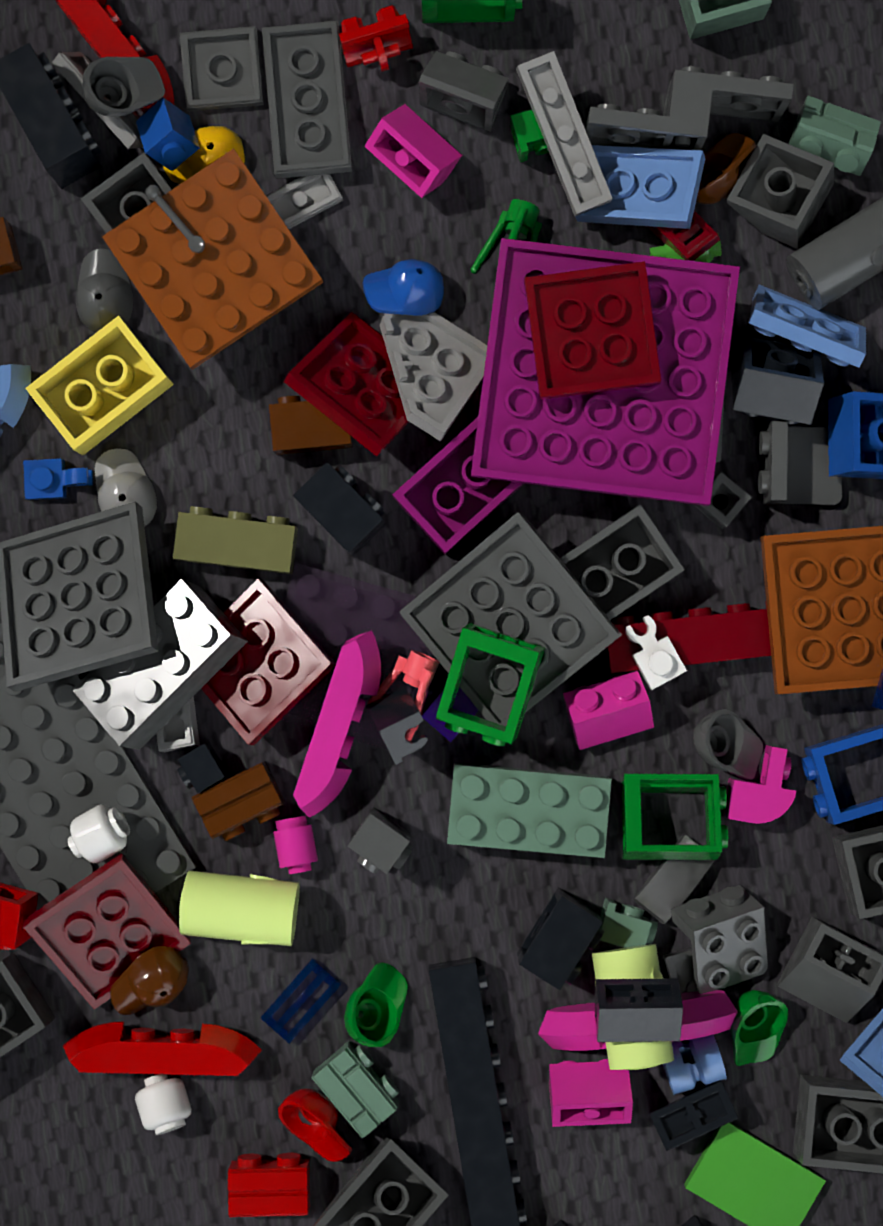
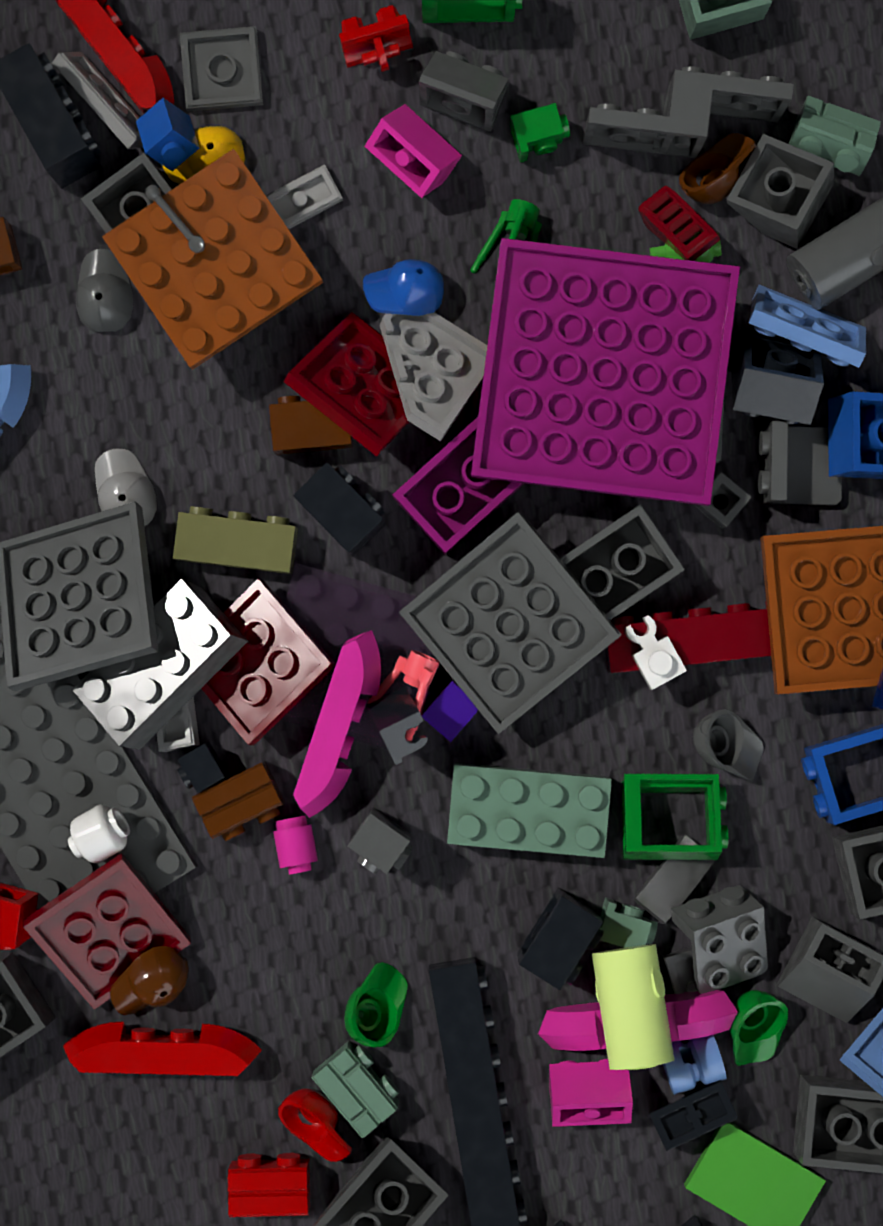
blue plate [23,459,93,500] -> none
light yellow brick [25,315,174,455] -> none
dark grey cap [82,57,165,117] -> none
white head [135,1074,192,1135] -> none
yellowish green piece [179,871,300,946] -> none
clear blue tile [260,958,341,1044] -> none
dark grey tile [262,21,352,179] -> none
green window [435,623,545,746] -> none
light grey plate [516,51,613,216] -> none
dark red plate [524,261,661,400] -> none
dark pink brick [563,671,654,750] -> none
medium blue plate [575,145,706,229] -> none
black hinge [595,978,683,1042] -> none
dark pink brick [722,745,796,824] -> none

